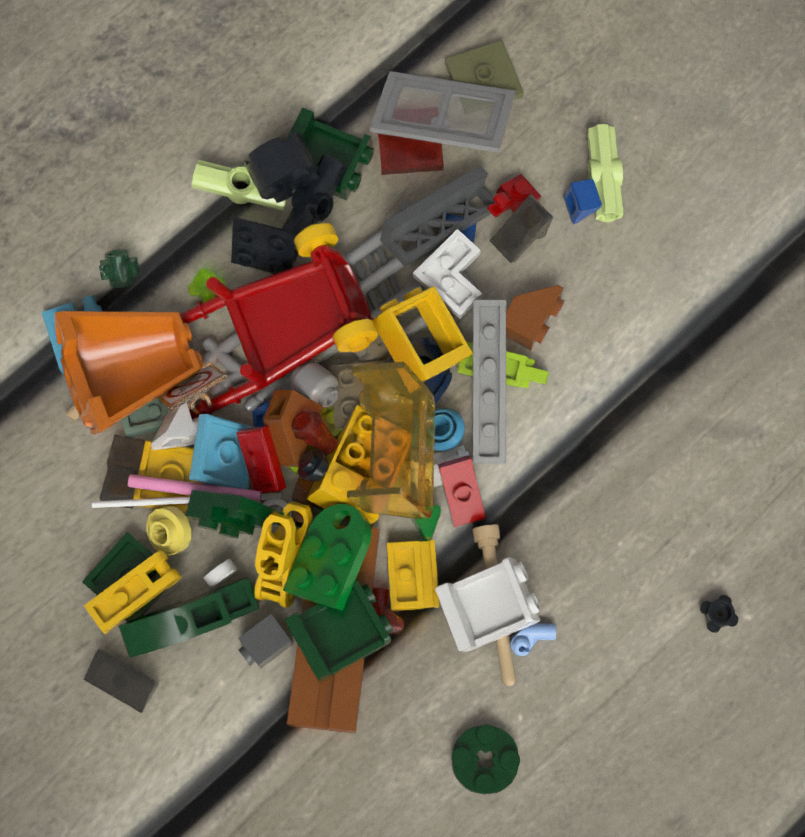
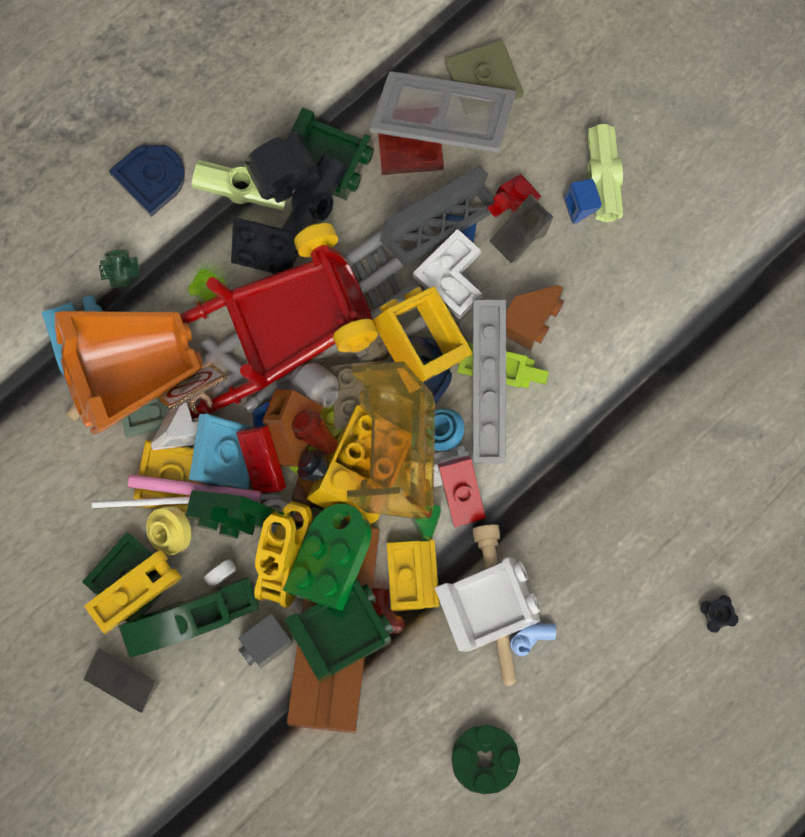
clear smoke slope [99,434,145,509] -> none
none -> dark blue tile [109,144,185,217]

